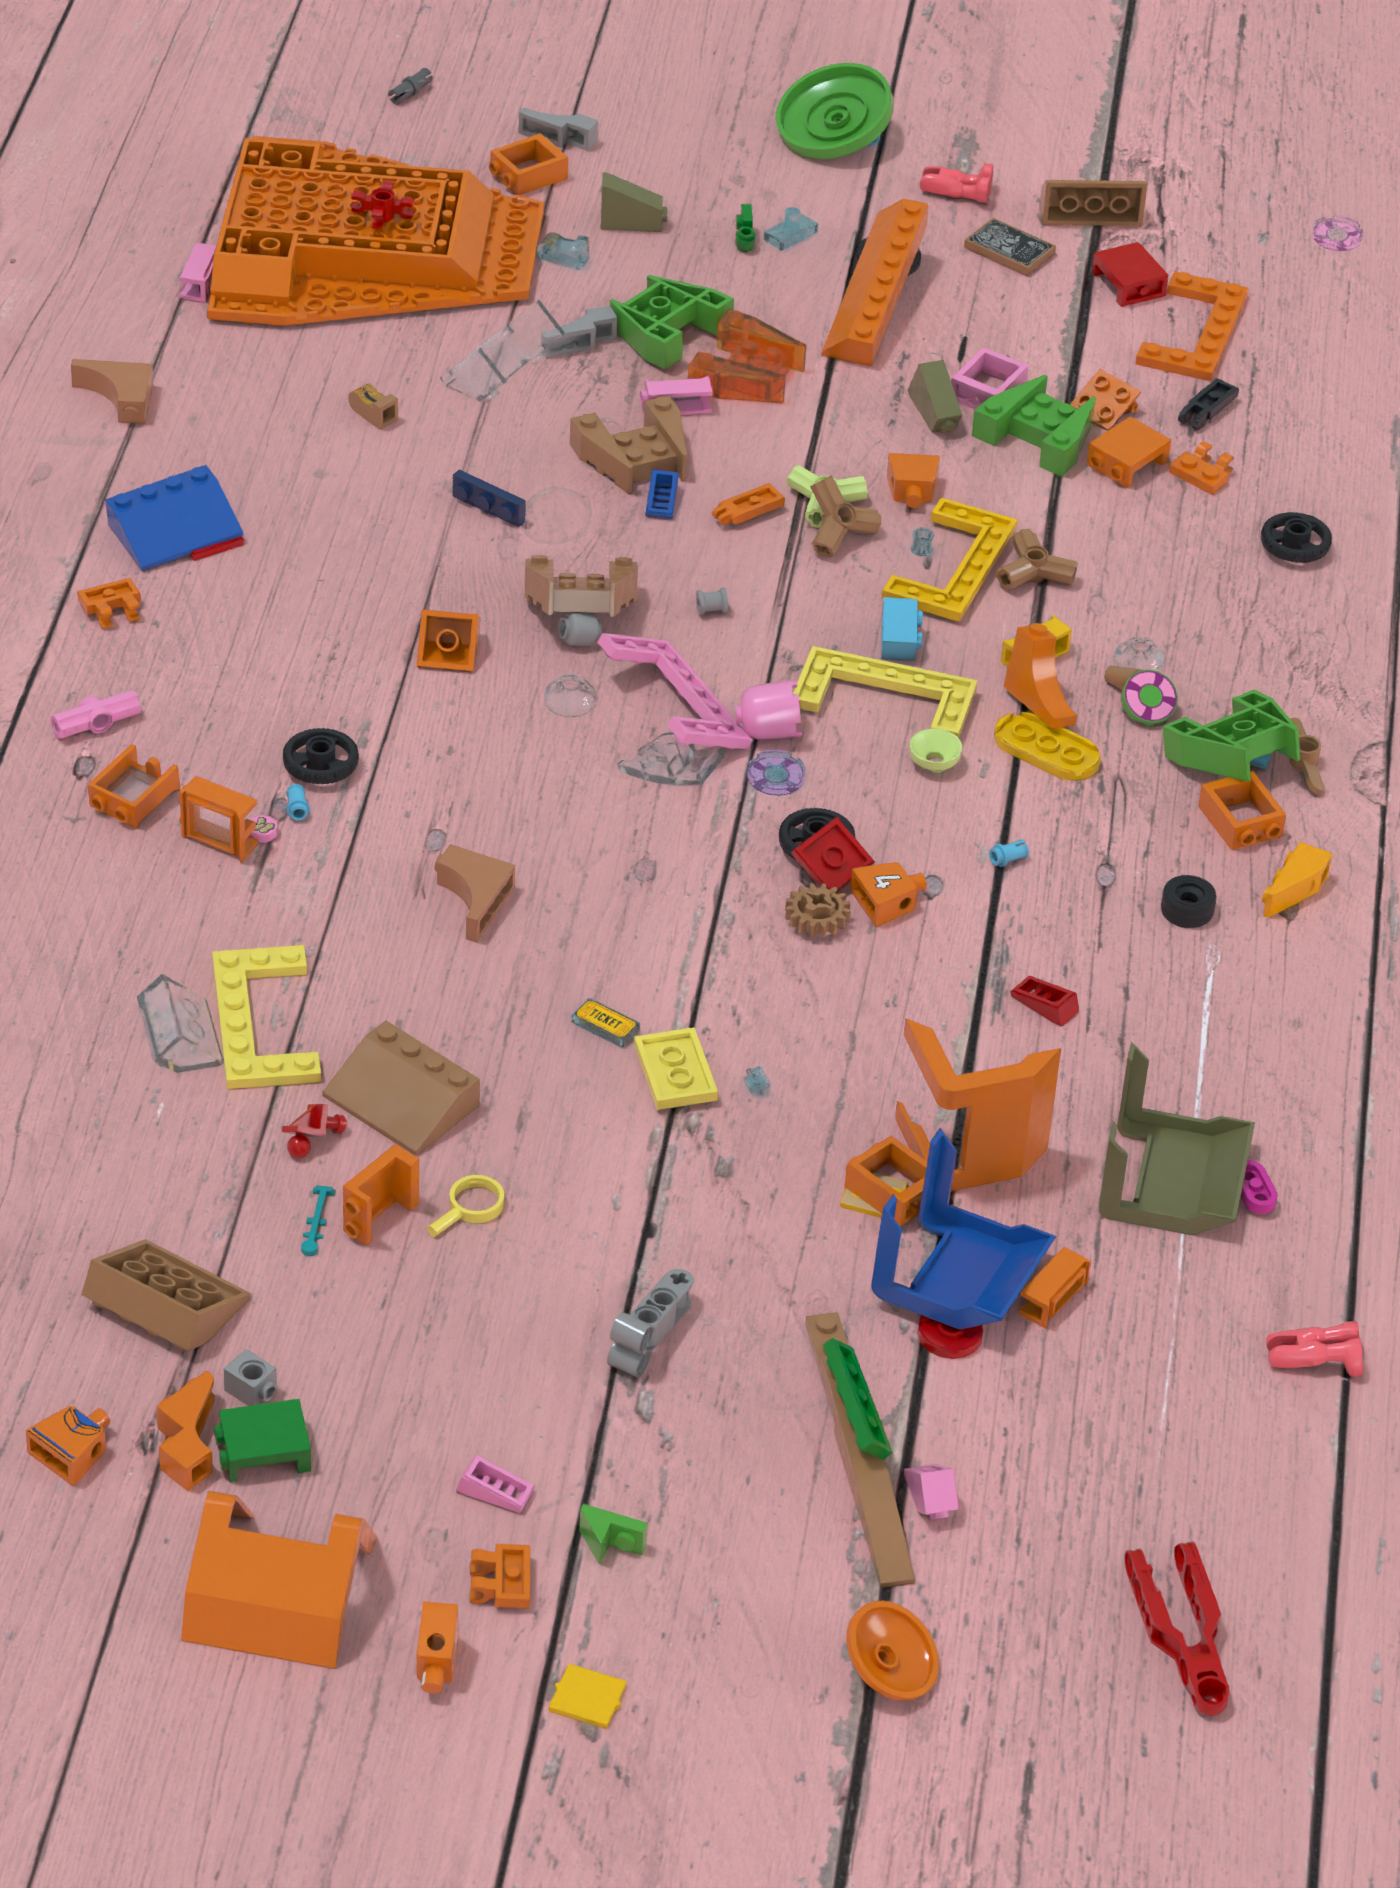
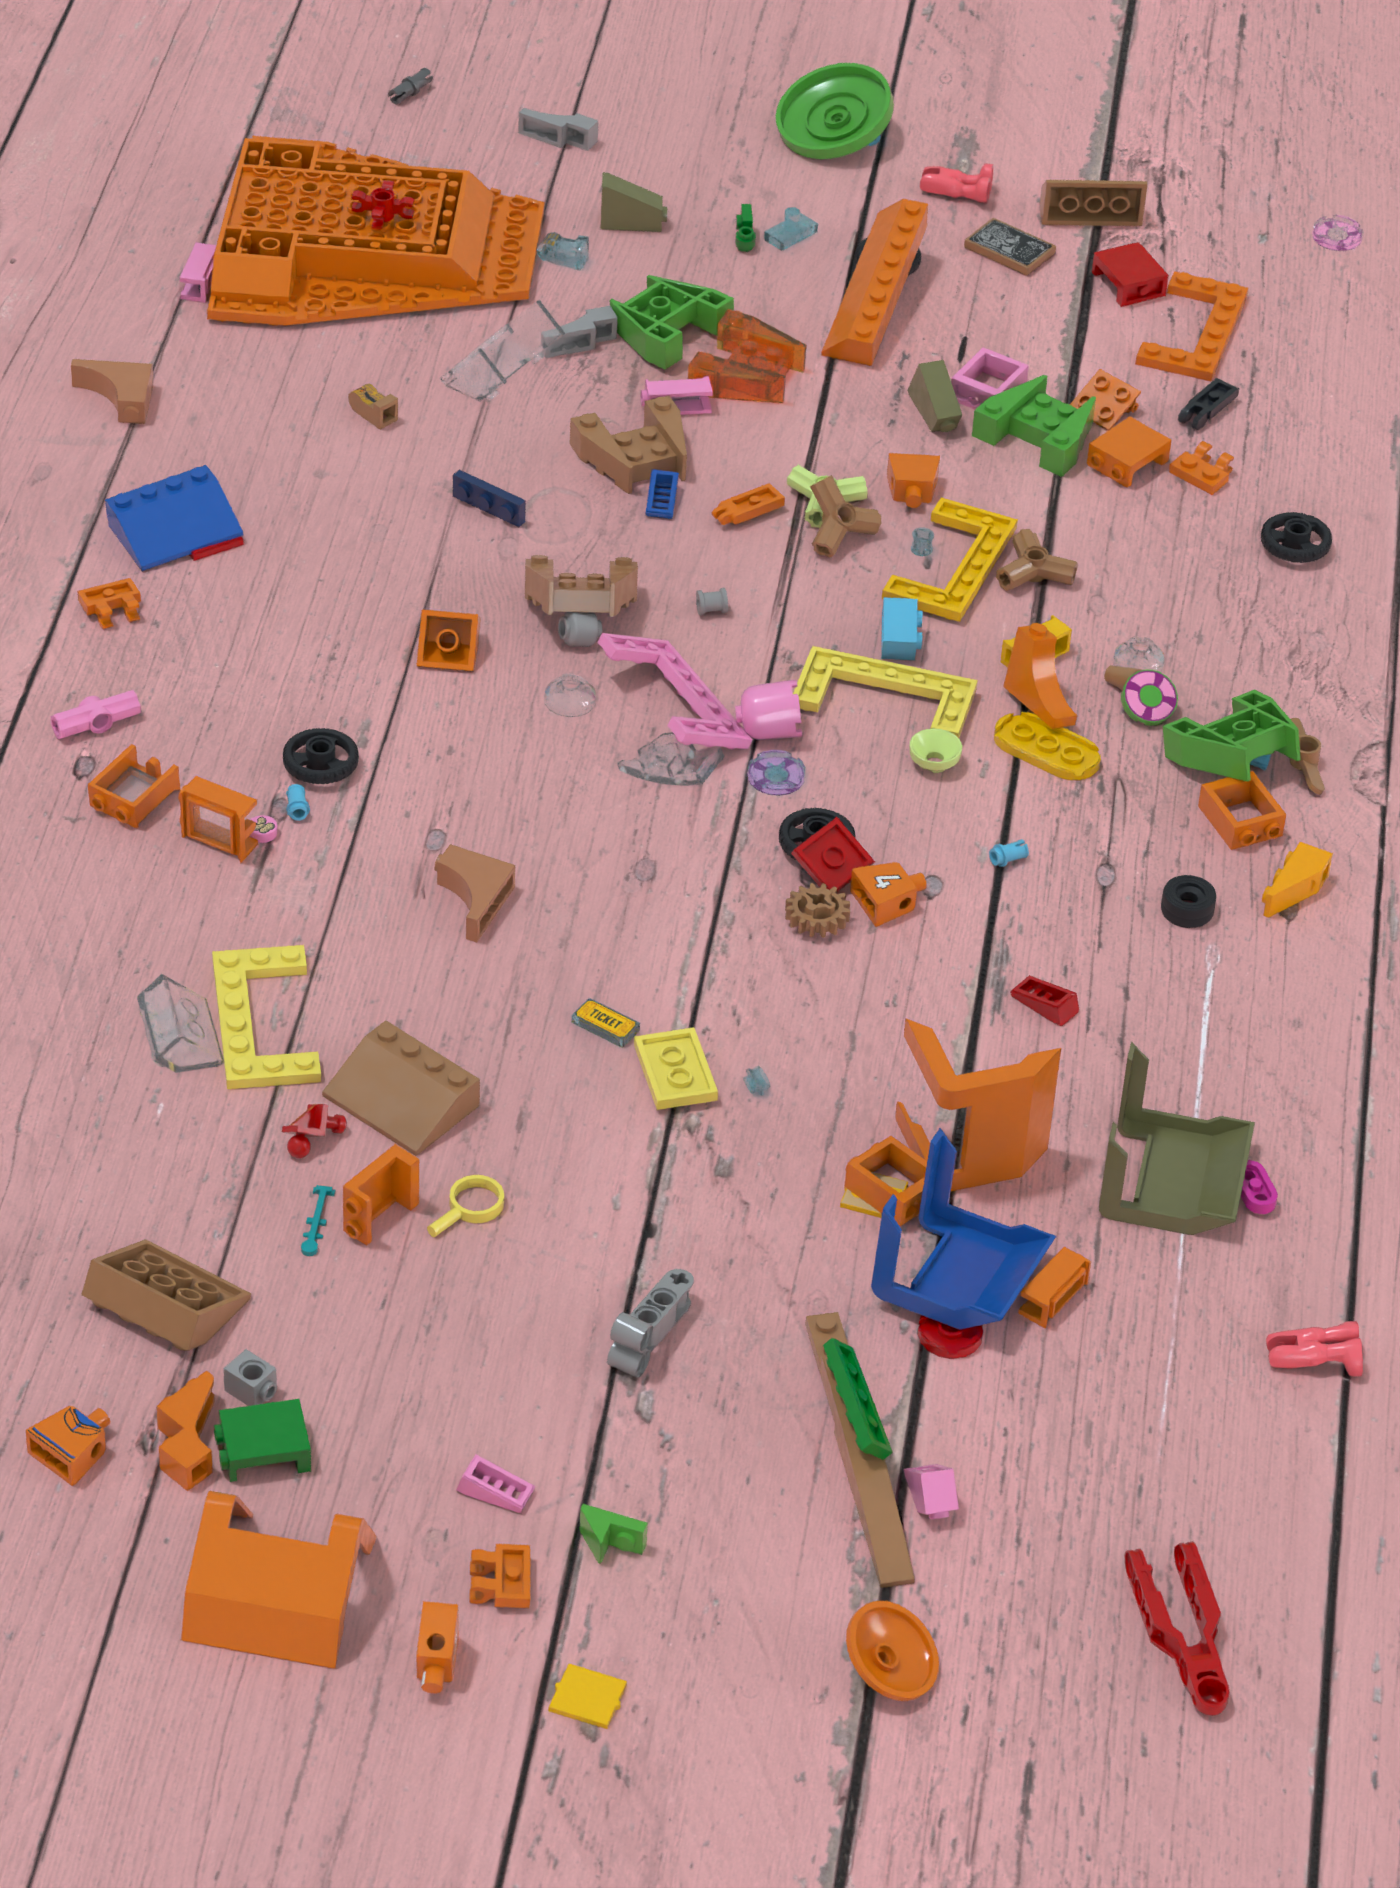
orange window [489,133,568,195] -> none

